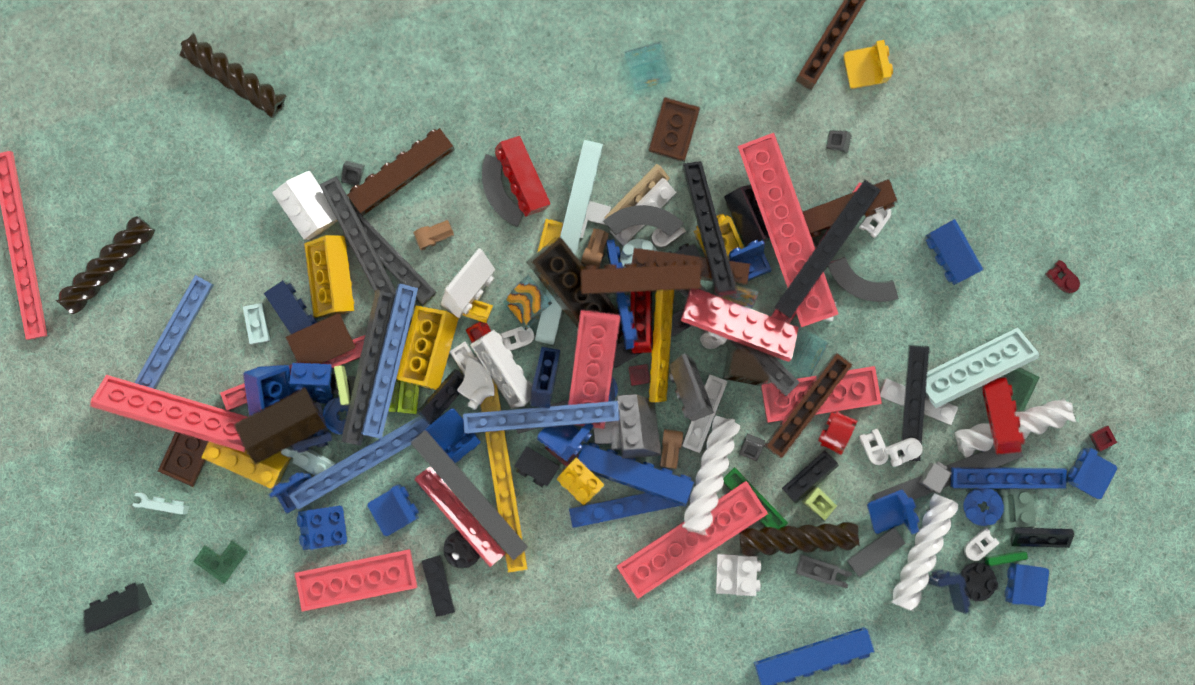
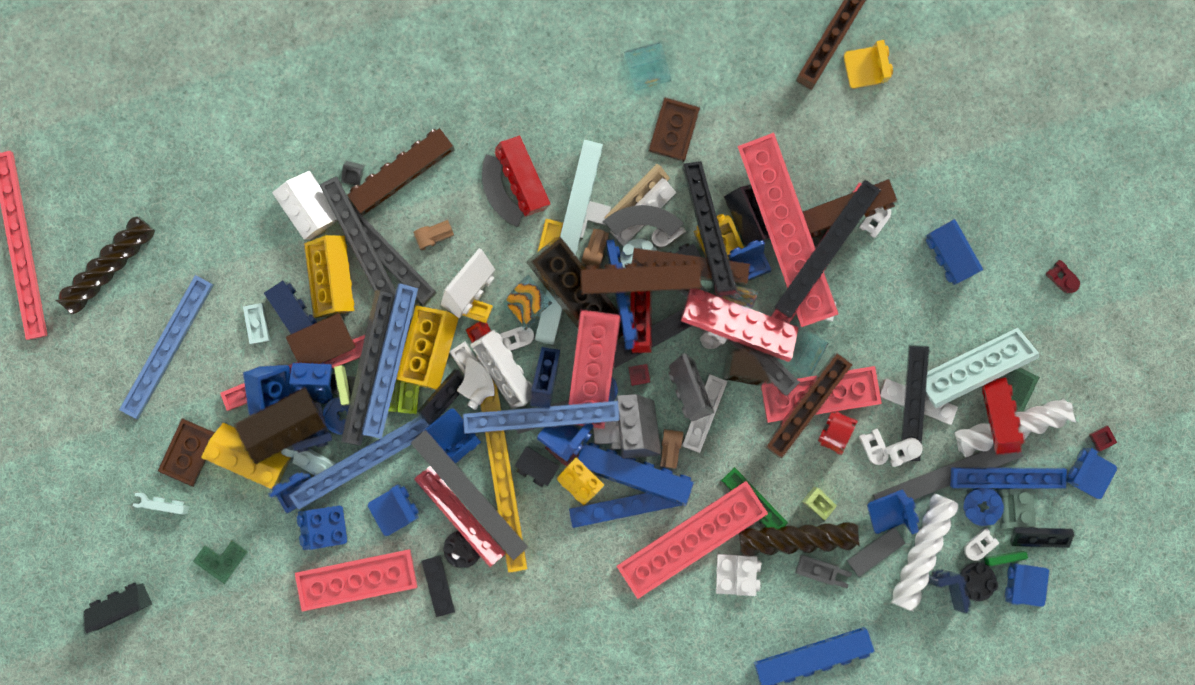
coral plate [90,375,247,452] -> none
dark brown piece [179,33,287,118] -> none
yellow plate [649,289,674,403] -> none
white piece [682,416,740,536] -> none
dark grey slope [739,433,765,461] -> none
black plate [782,450,839,504] -> none
dark grey slope [826,130,852,153] -> none
dark grey tile [828,257,899,302] -> none
light grey brick [918,462,951,493] -> none

